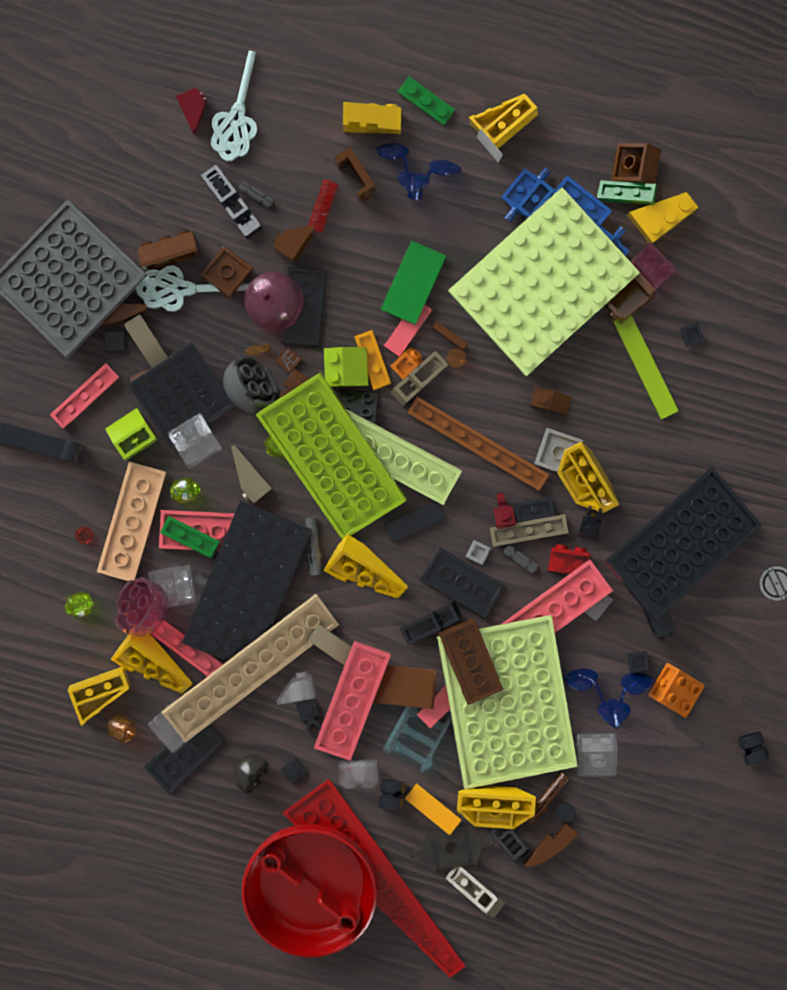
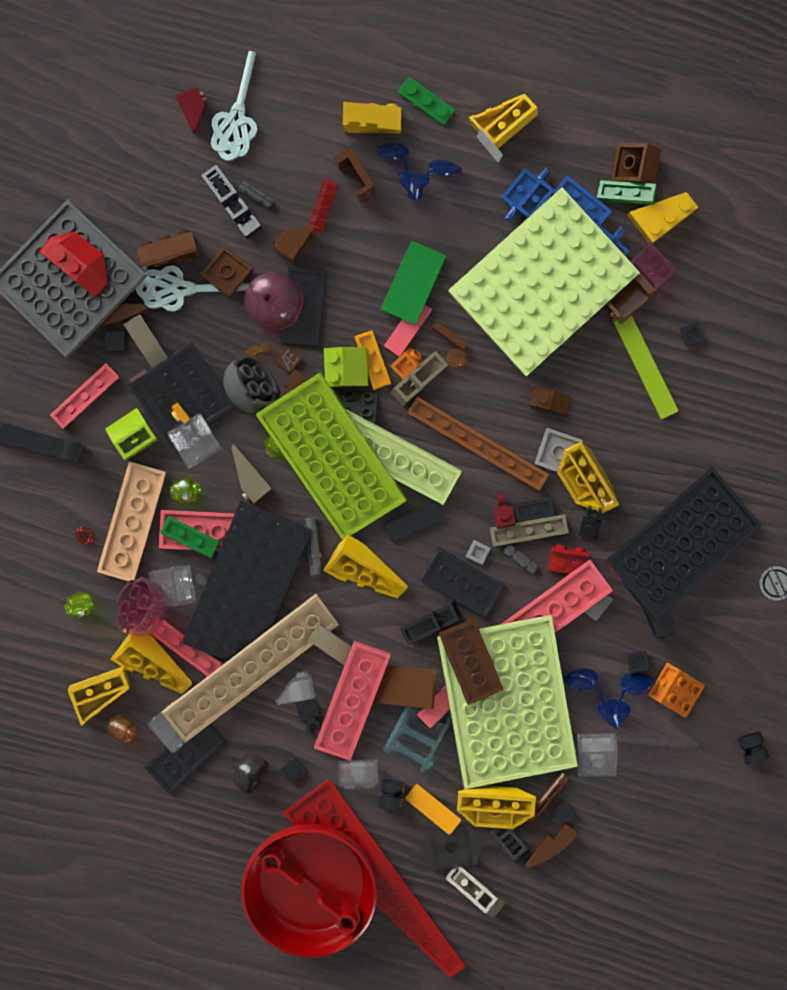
none -> red wedge [39,232,108,298]
none -> light orange plate [172,402,190,424]

